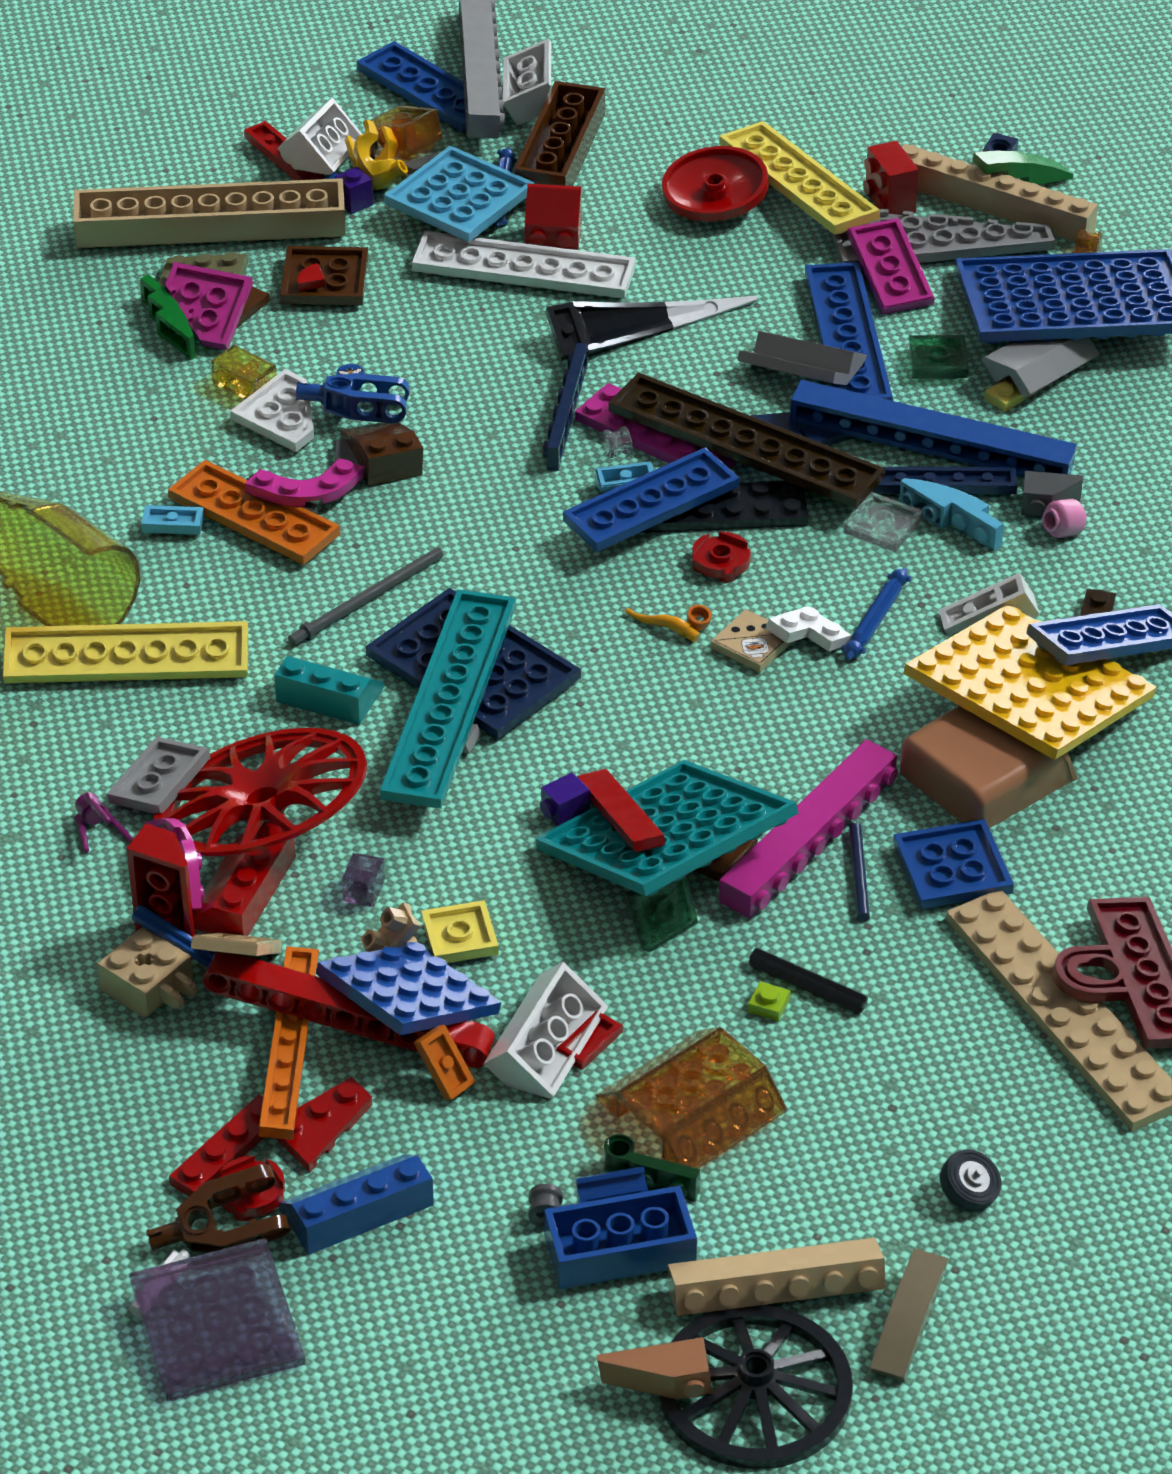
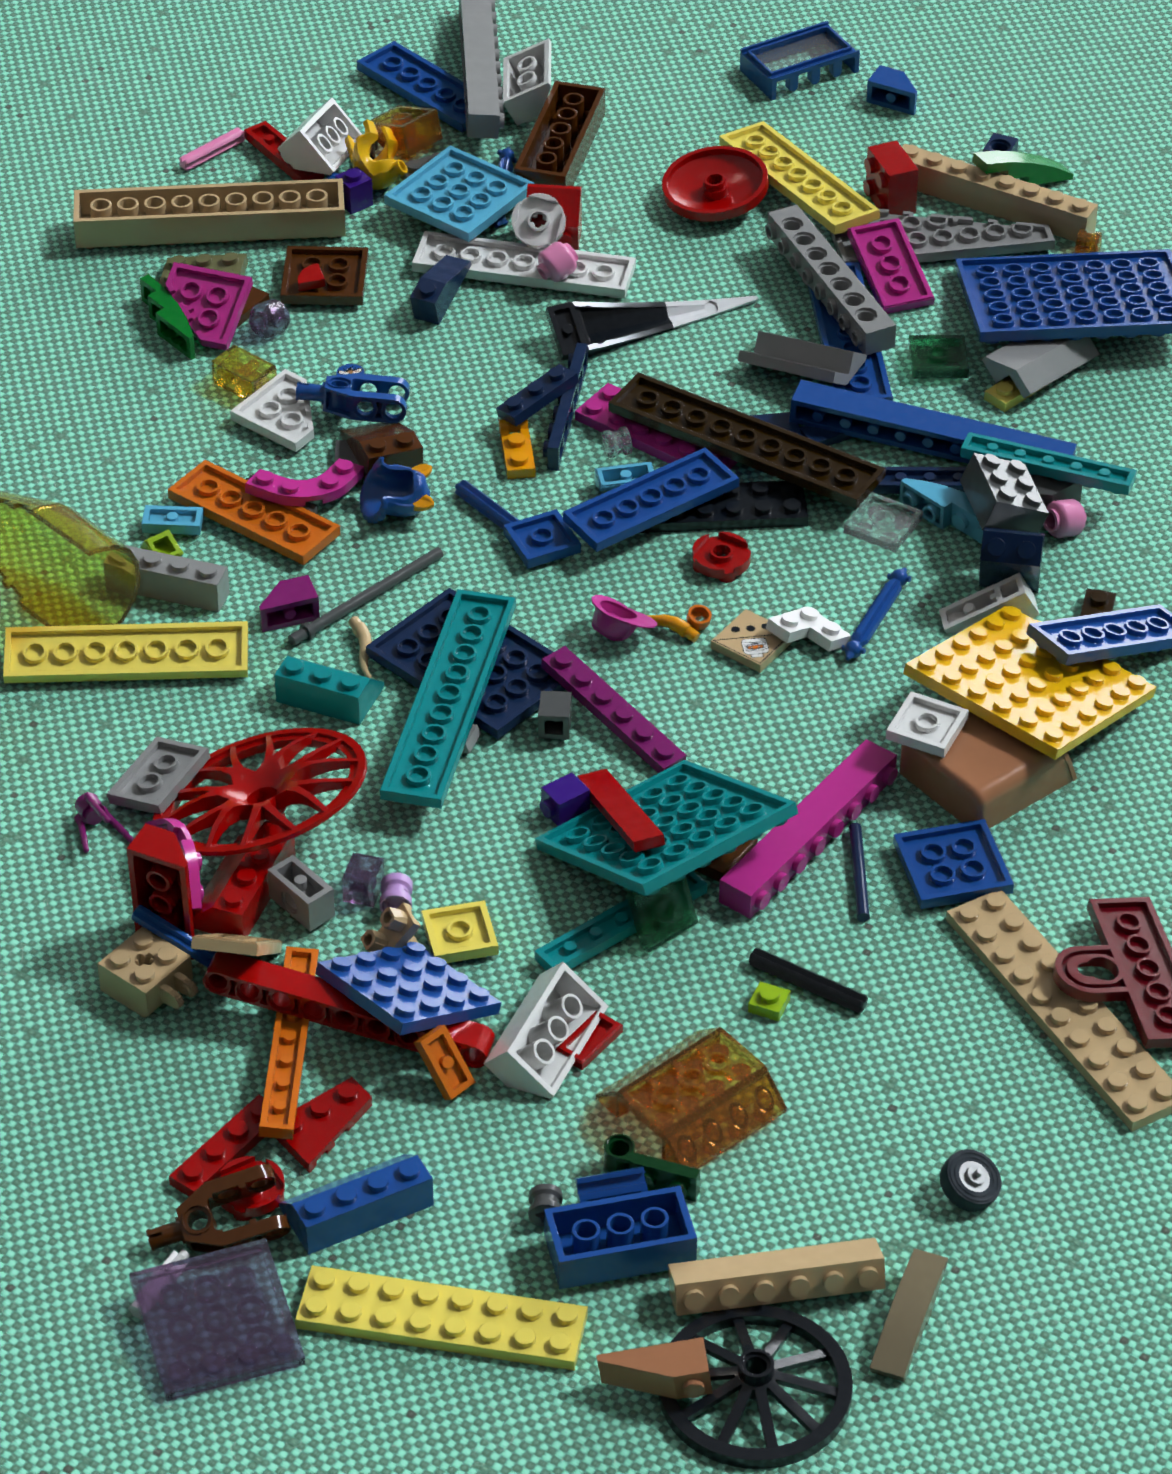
none -> light grey brick [106,543,230,612]
none -> lime slope [140,529,184,557]
none -> bright pink axle [179,127,245,171]
none -> head [249,299,290,338]
none -> magenta slope [259,575,320,633]
none -> light grey brick [268,855,335,931]
none -> light yellow plate [295,1265,588,1371]
none -> tan animal [348,616,372,678]
none -> blue hair [359,456,434,524]
none -> lavender wheel [380,873,413,912]
none -> dark blue slope [410,255,472,325]
none -> blue axle [455,480,518,529]
none -> dark blue plate [496,364,579,427]
none -> light orange plate [499,419,536,479]
none -> blue plate [503,509,581,569]
none -> white plate [511,193,566,249]
none -> teal plate [534,871,707,970]
none -> bright pink head [537,242,578,282]
none -> dark grey brick [538,691,572,740]
none -> magenta plate [541,646,687,773]
none -> dark pink piece [591,595,657,641]
none -> blue window [740,21,860,101]
none -> light grey brick [765,205,896,355]
none -> blue slope [866,65,917,115]
none -> white plate [886,691,969,758]
none -> teal plate [960,432,1137,495]
none -> dark grey brick [960,453,1049,533]
none -> dark blue slope [979,527,1045,593]

